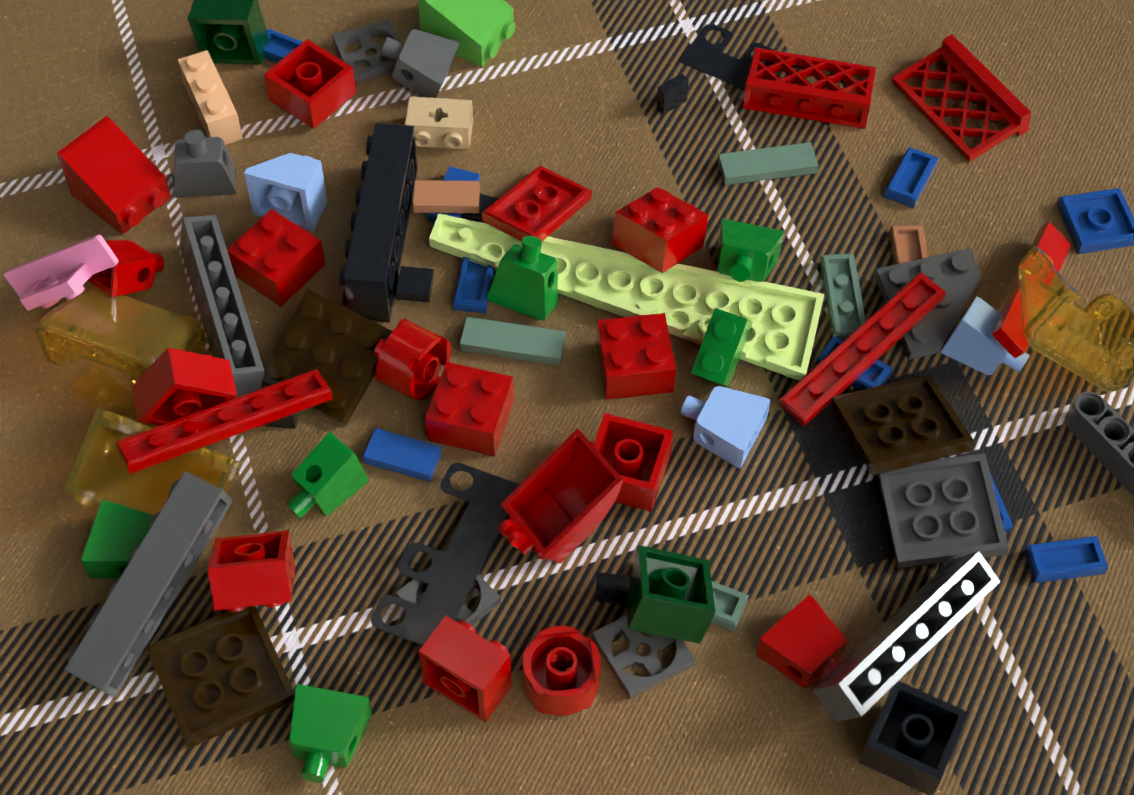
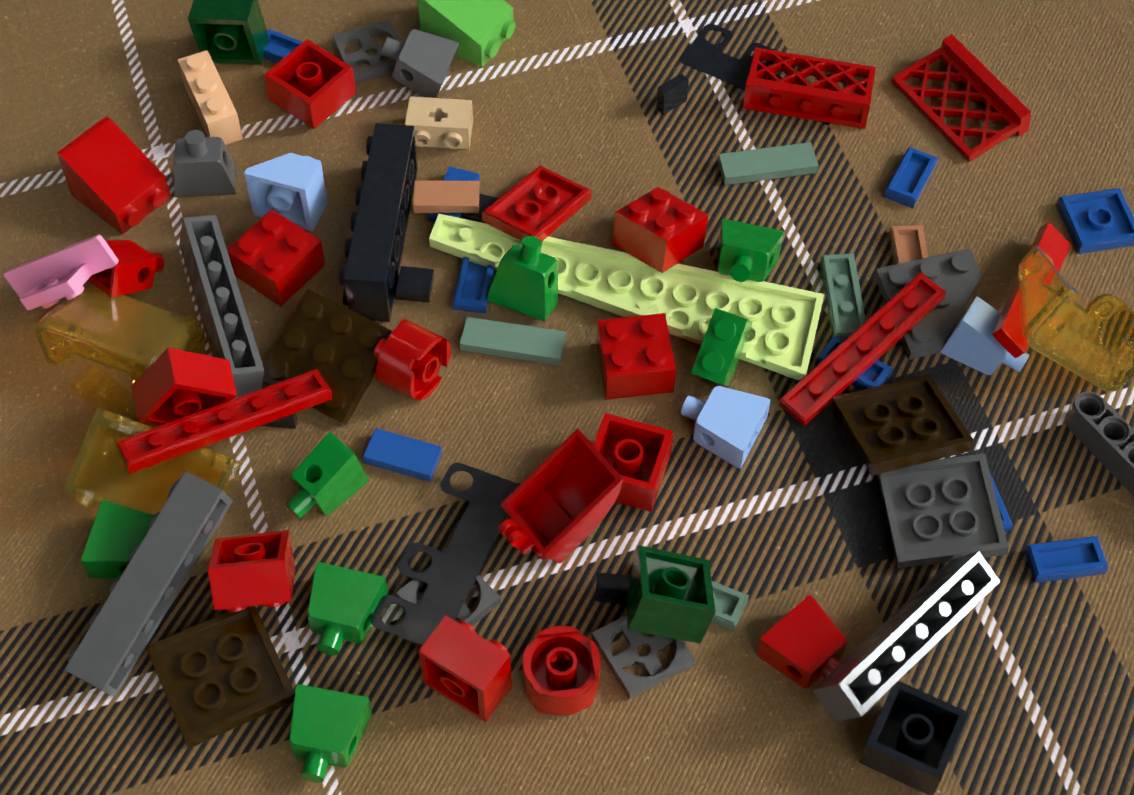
red brick [425,361,514,456] -> none
none -> green torso [308,561,388,656]

